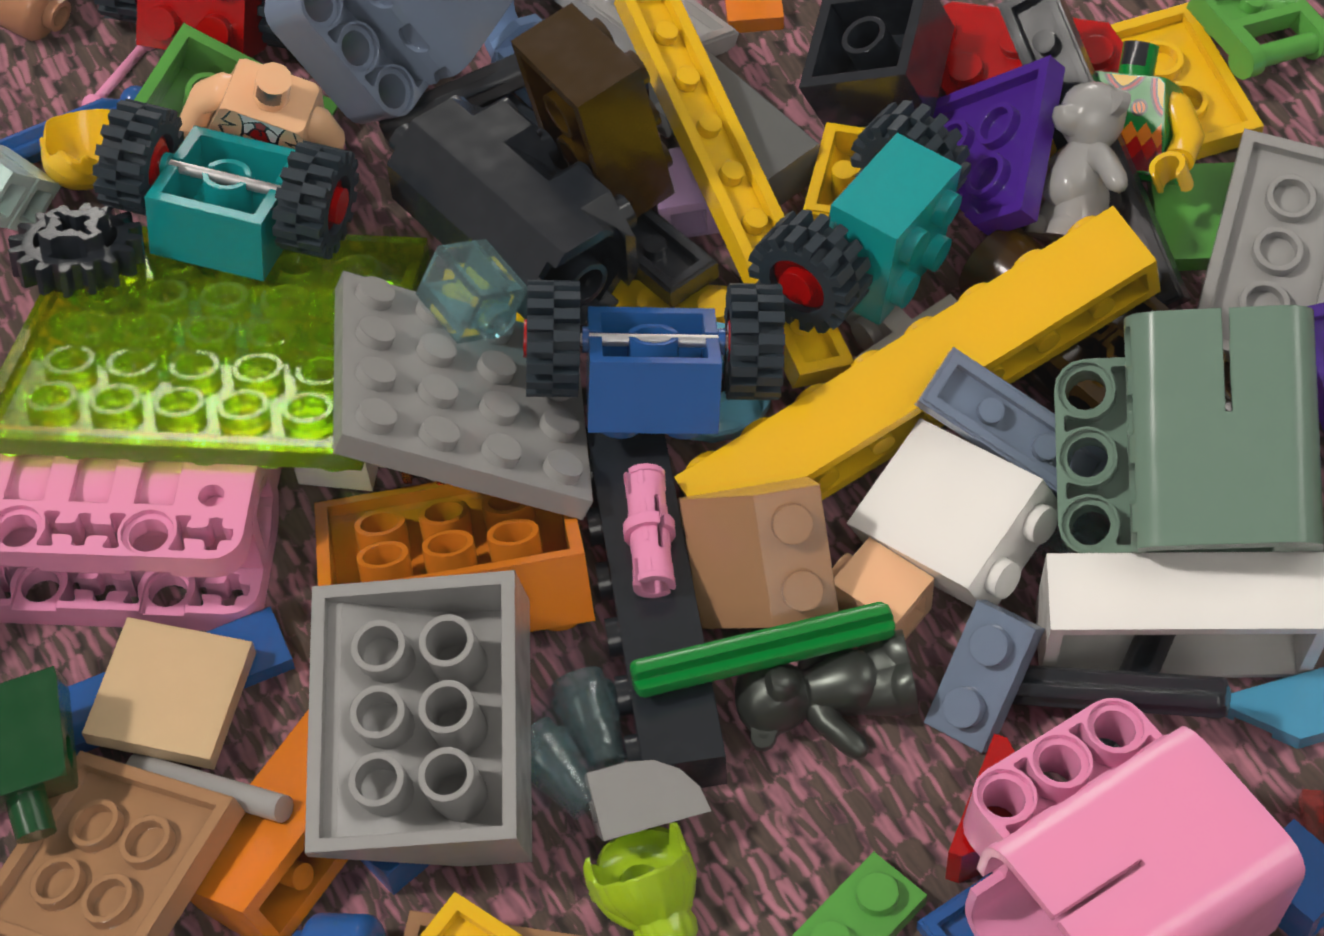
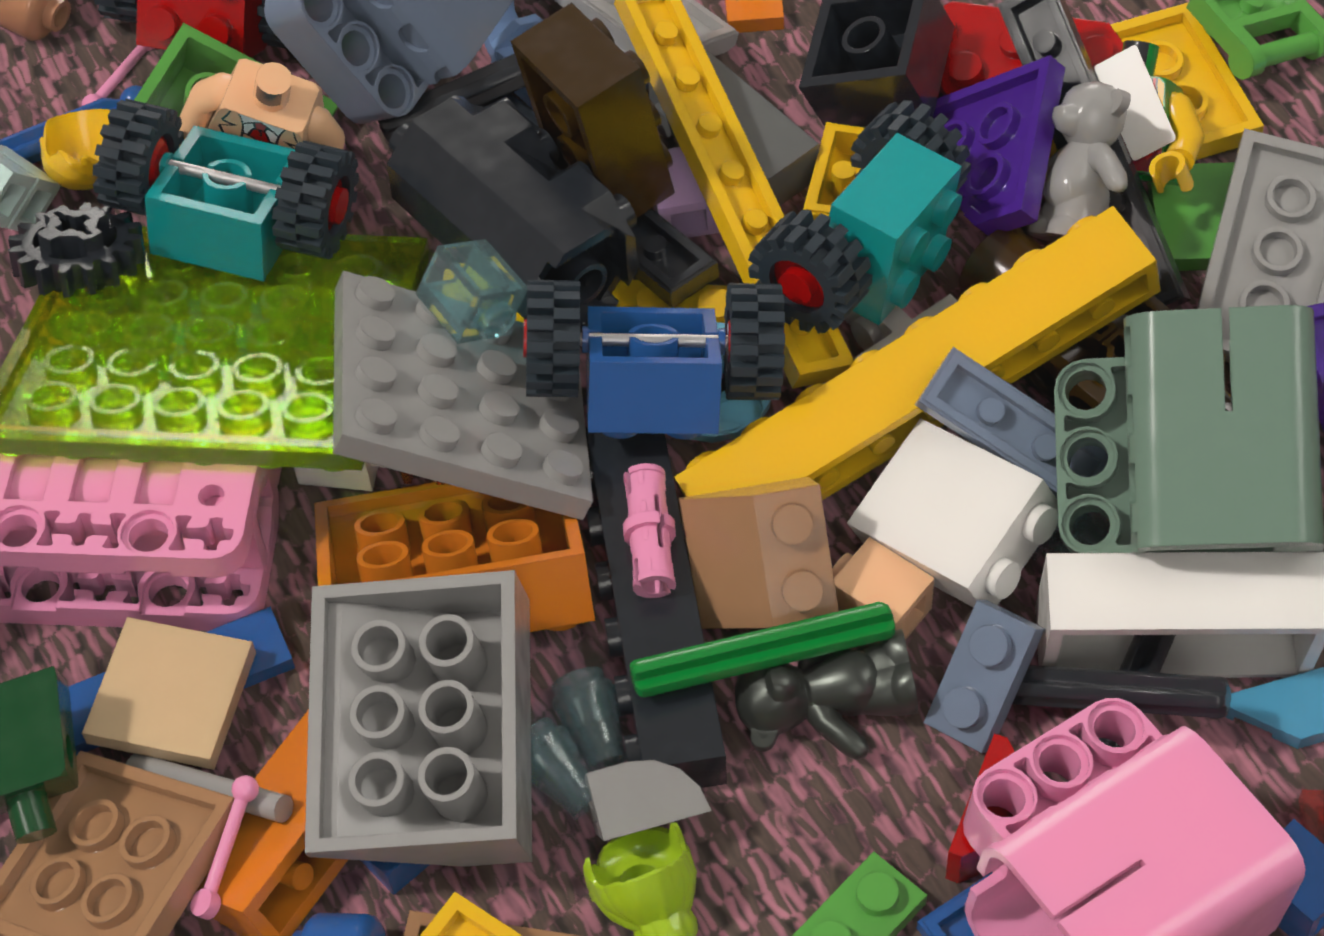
none -> bright pink hinge [190,775,259,920]
none -> white sticker [1094,46,1176,161]

